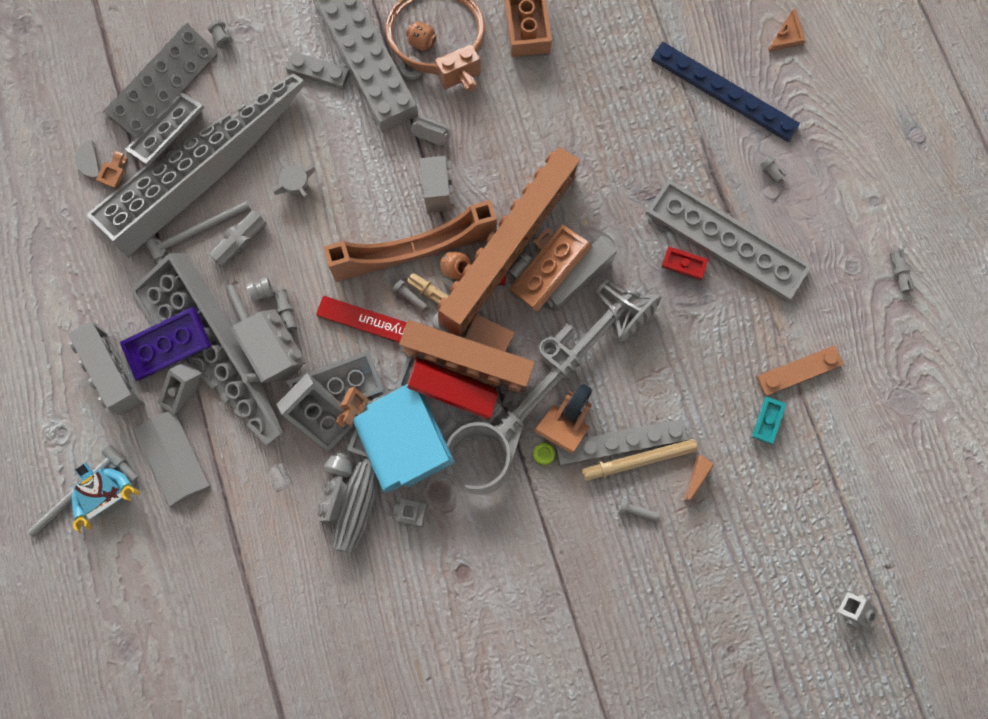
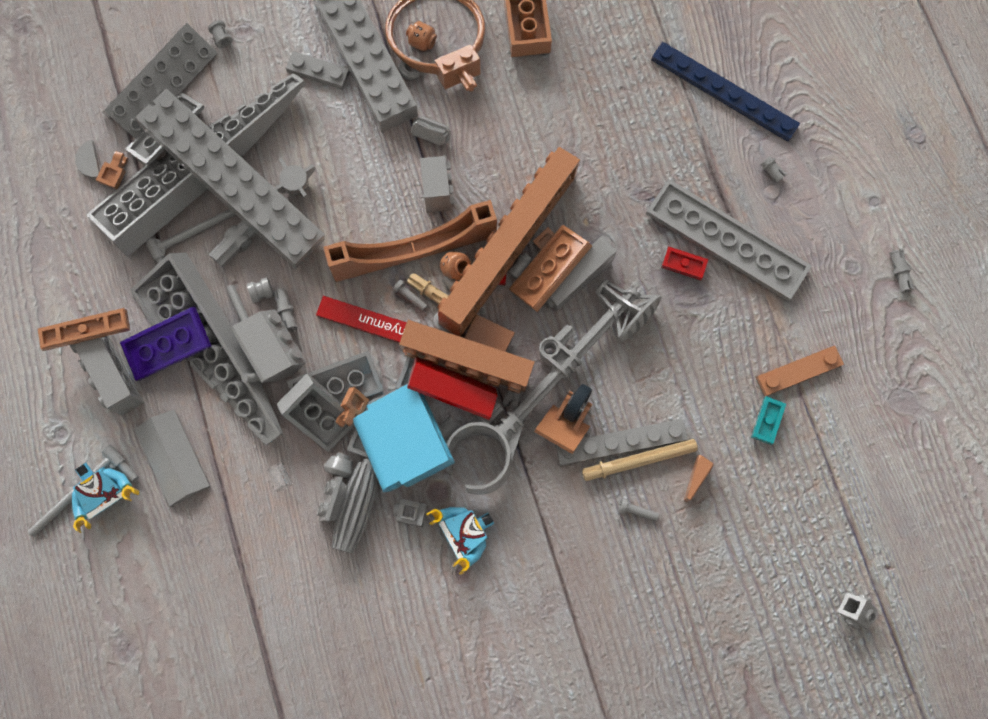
light grey slope [158,362,202,415] -> none
lime tile [533,443,555,465] -> none
nougat tile [768,9,806,52] -> none
none -> nougat plate [38,308,130,351]
none -> light grey piece [135,88,325,270]
none -> torso [426,507,495,575]

